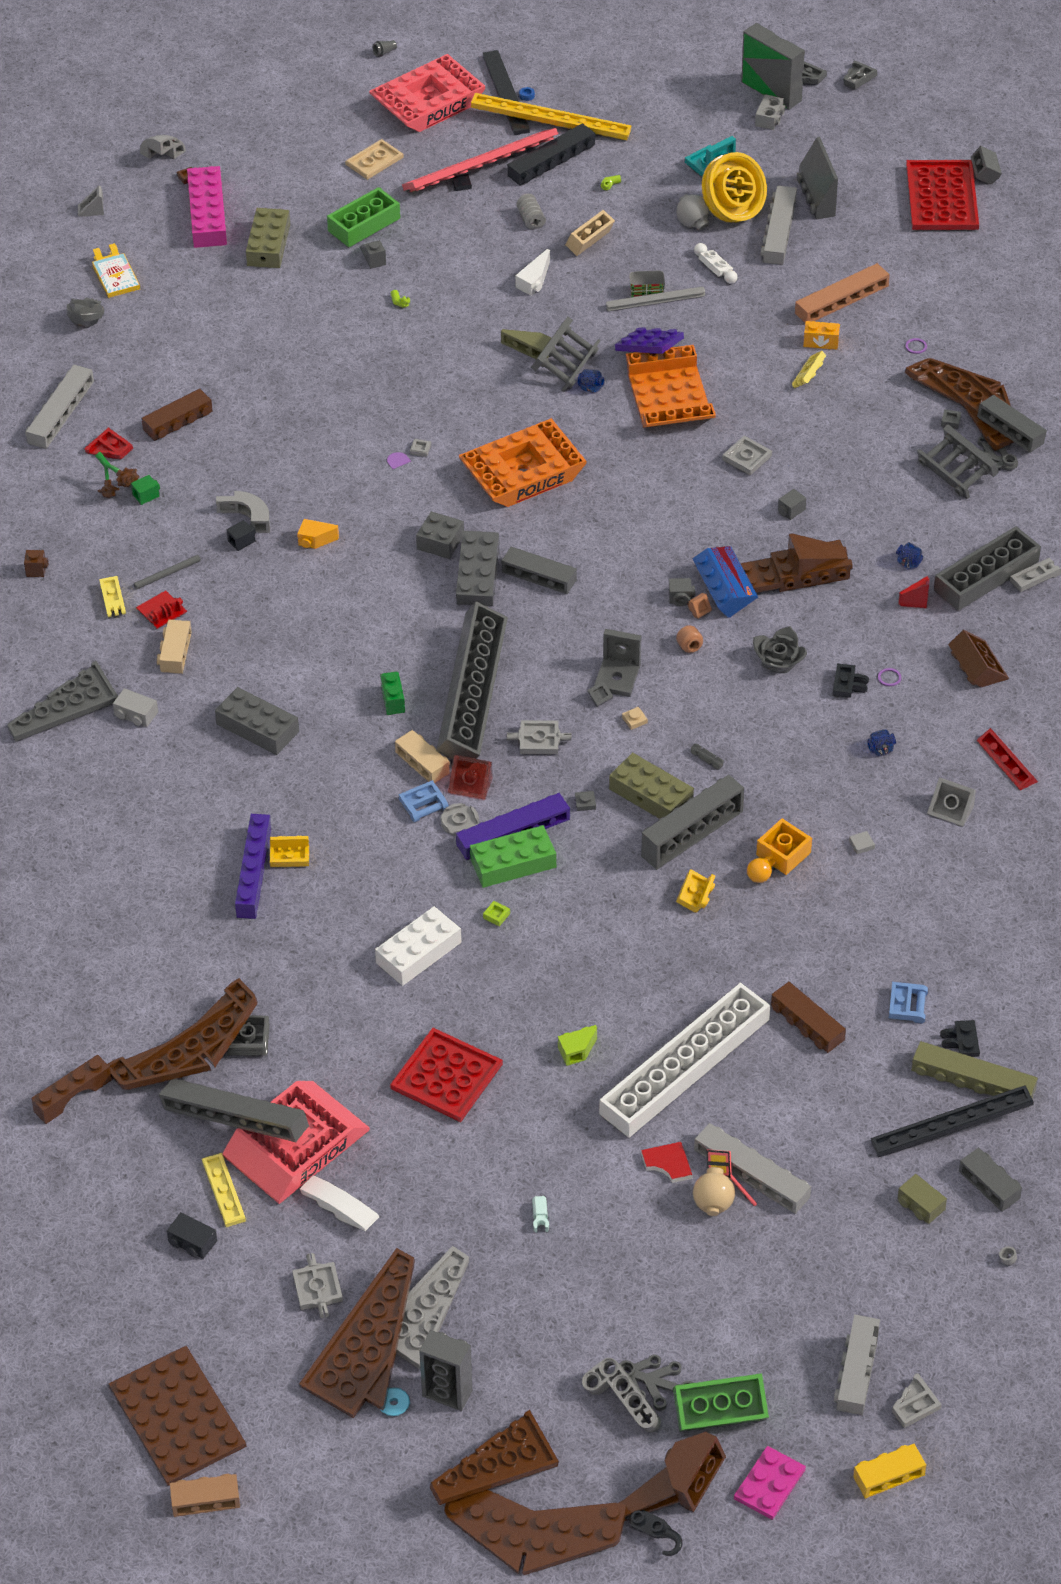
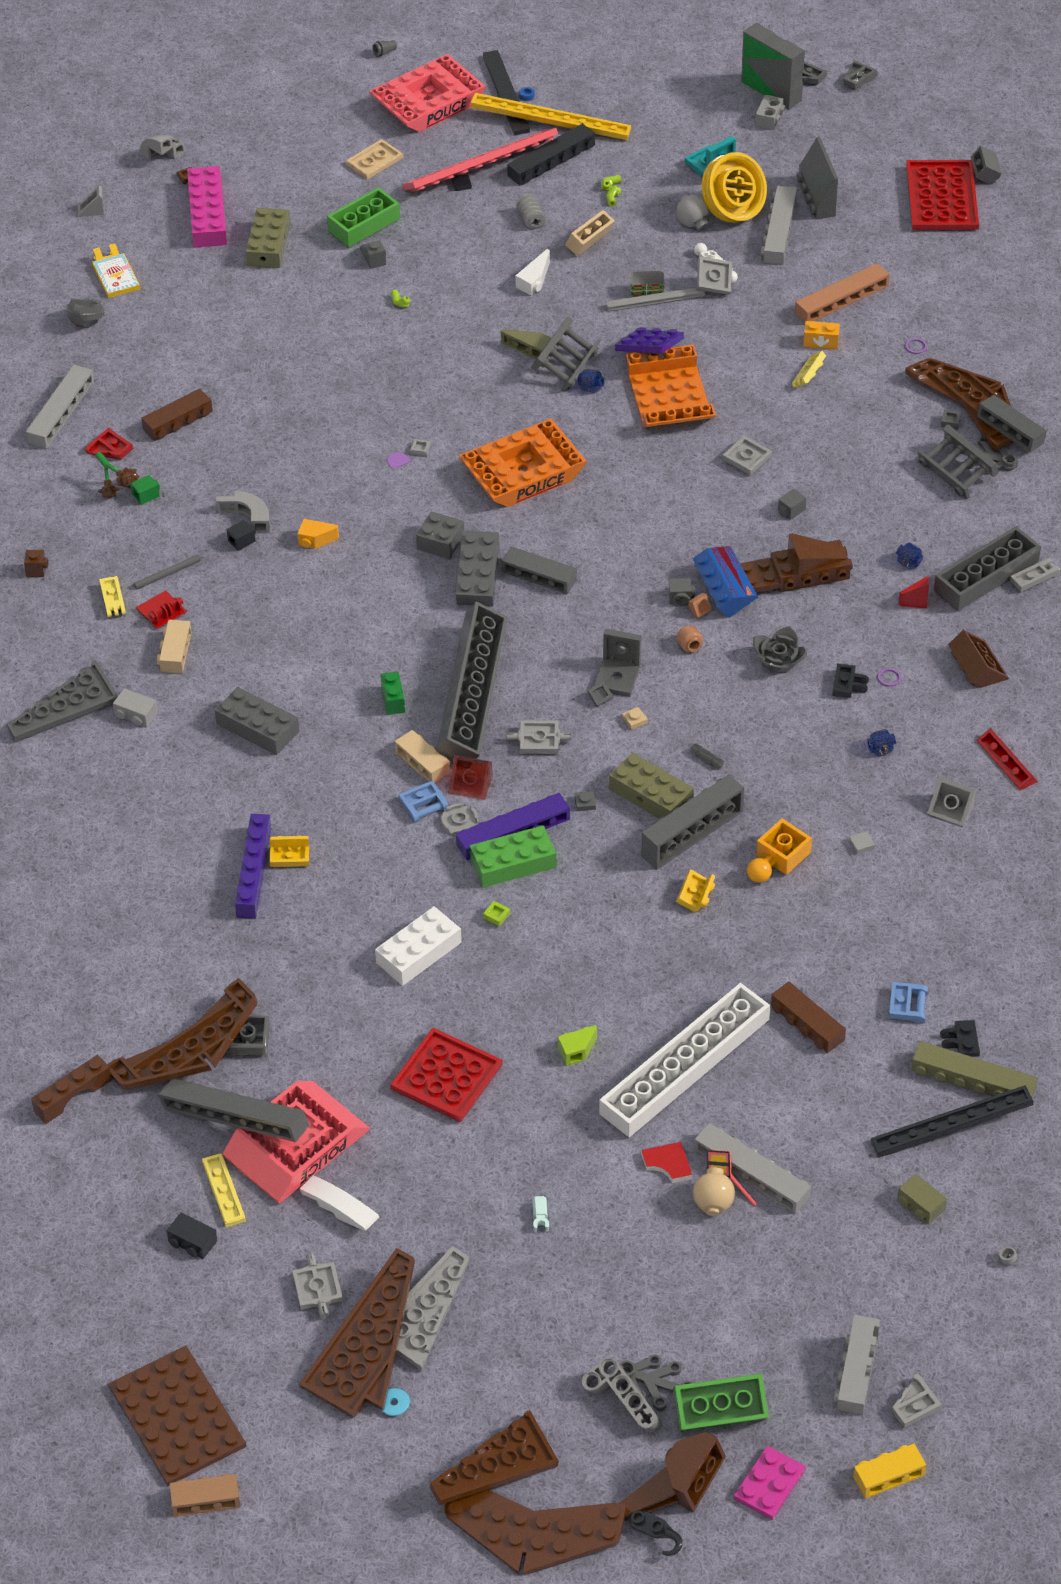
dark grey brick [419,1330,473,1411] -> none
dark grey brick [959,1147,1022,1212] -> none
none -> lime arm [606,185,621,206]
none -> light grey plate [697,256,732,295]

